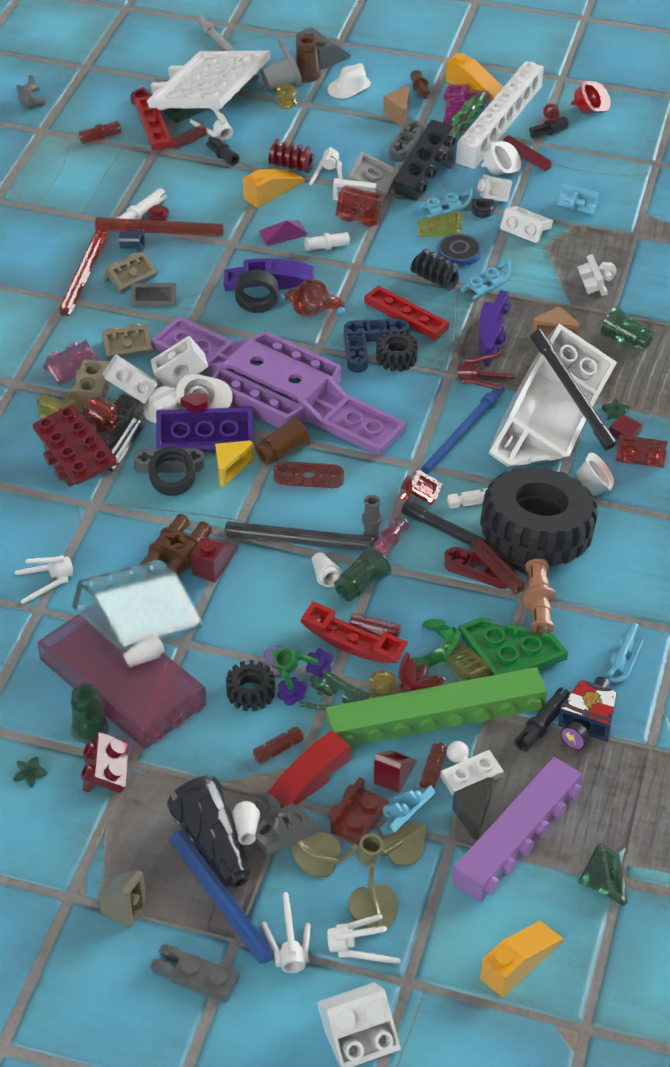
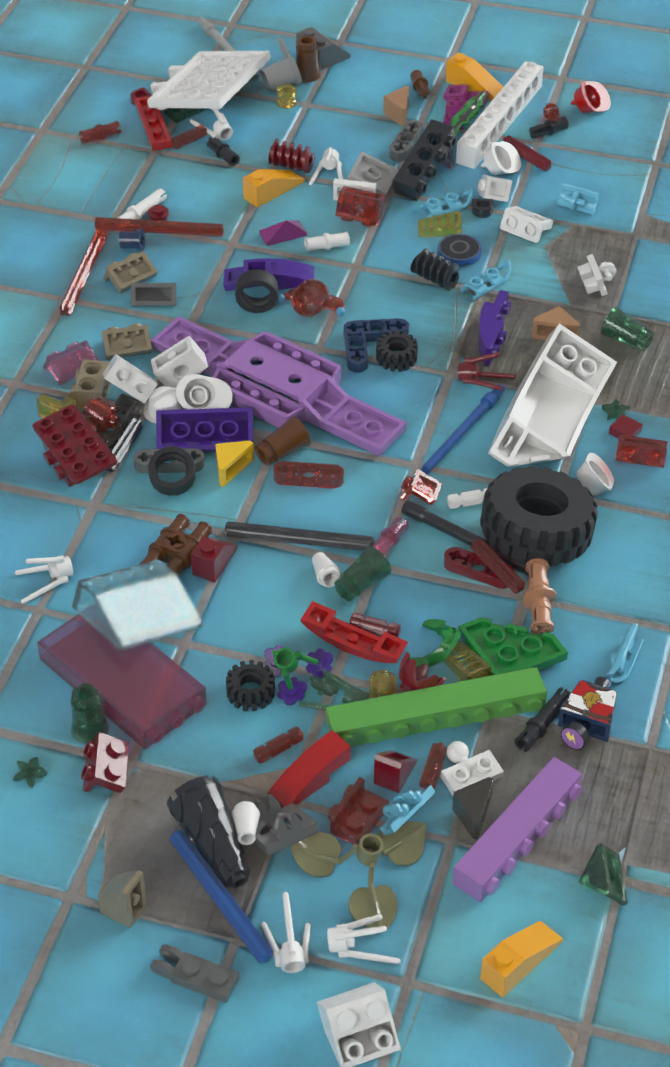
dark grey piece [16,75,45,109] -> none
white cone [123,633,165,668] -> none
dark red tile [180,392,209,414] -> none
white piece [327,63,371,99] -> none
dark grey pin [362,495,382,542] -> none
red plate [364,285,449,340] -> none
black piece [530,329,617,450] -> none

